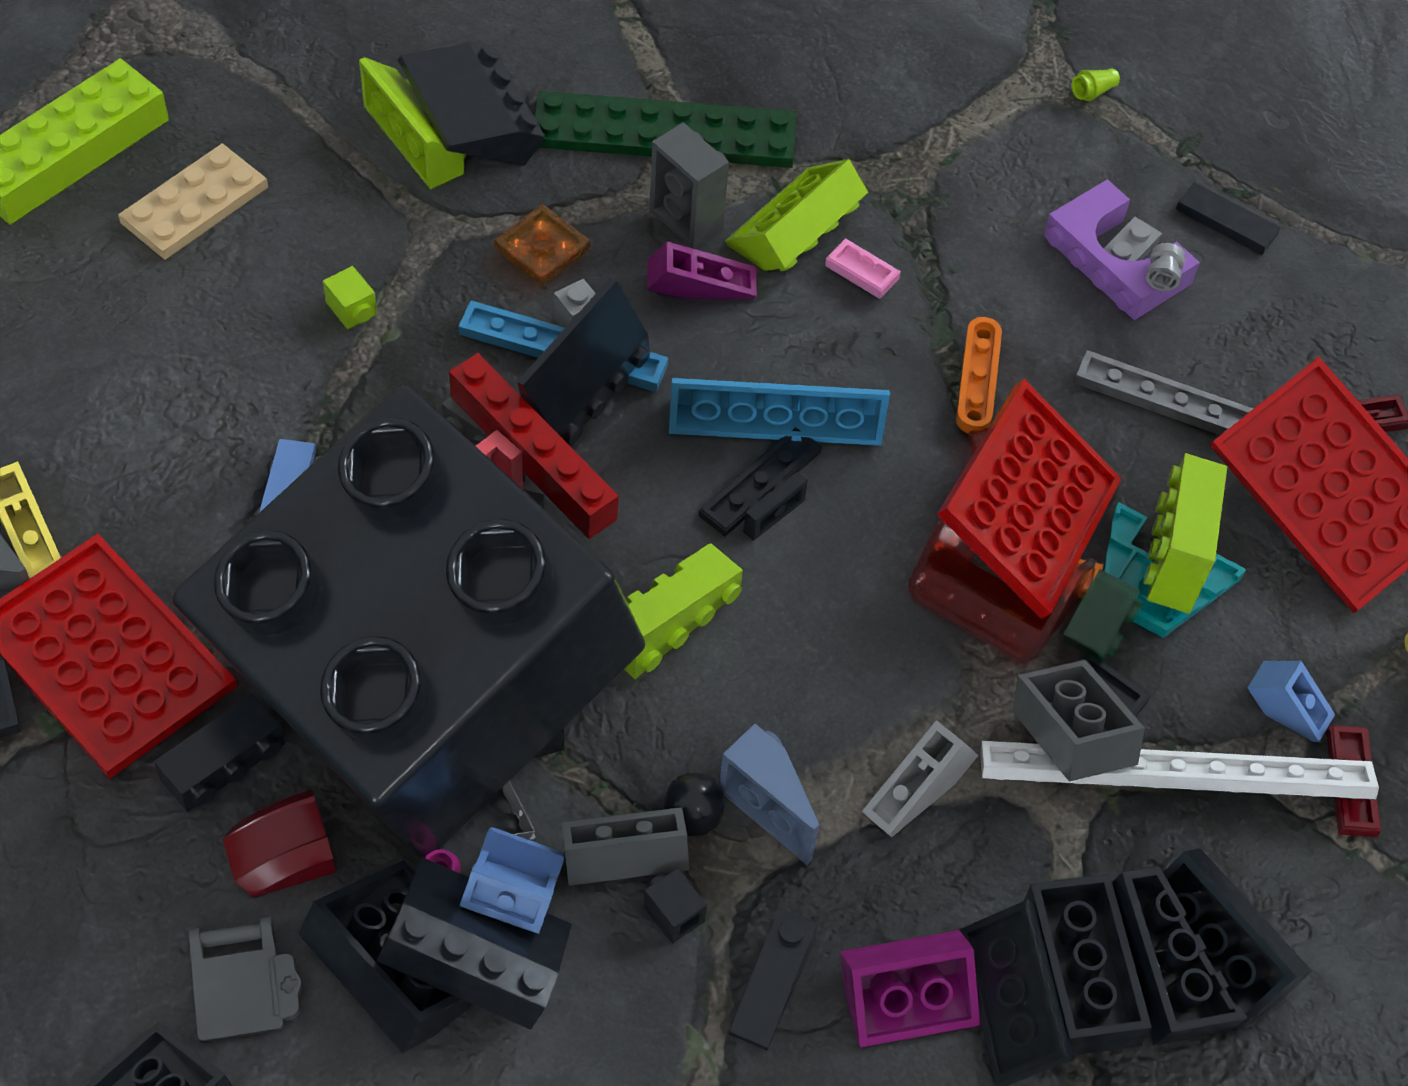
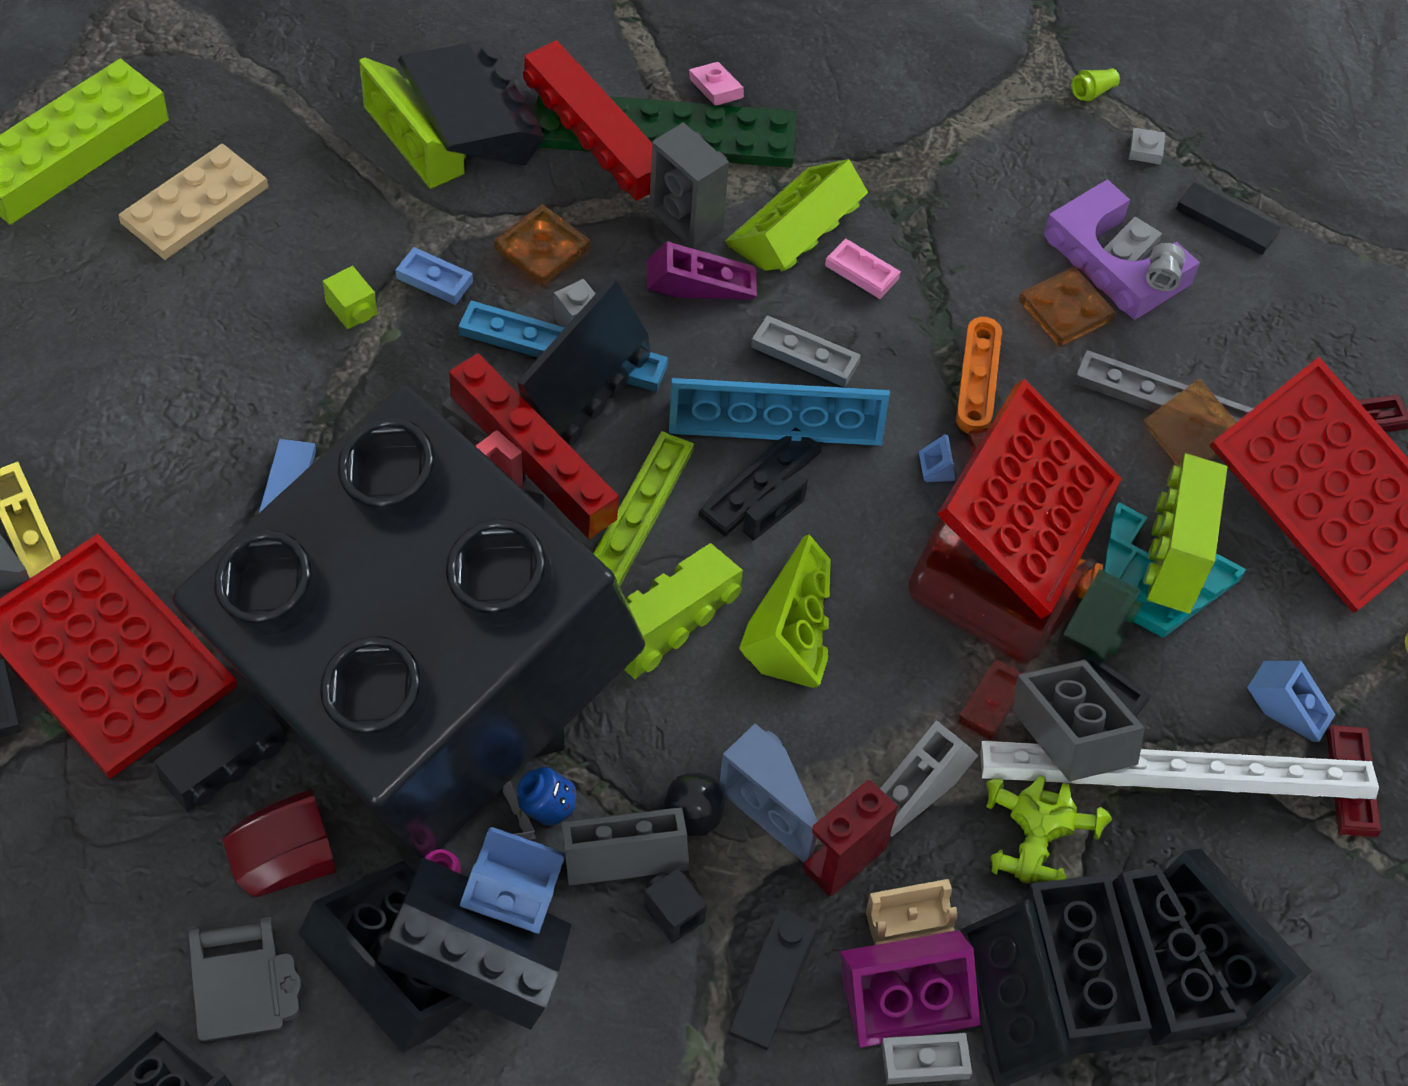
none -> medium blue plate [396,247,473,305]
none -> blue head [517,767,577,826]
none -> red brick [523,40,652,201]
none -> lime tile [593,431,694,586]
none -> bright pink plate [689,62,744,106]
none -> lime wedge [739,534,831,688]
none -> light grey plate [751,315,861,387]
none -> dark red panel [802,780,898,897]
none -> tan hinge [865,879,957,945]
none -> light grey plate [881,1033,972,1084]
none -> medium blue slope [919,434,955,482]
none -> clear red plate [958,659,1023,741]
none -> lime piece [986,776,1112,884]
none -> clear orange plate [1019,266,1116,347]
none -> light grey plate [1128,127,1165,165]
none -> clear orange plate [1143,378,1236,466]

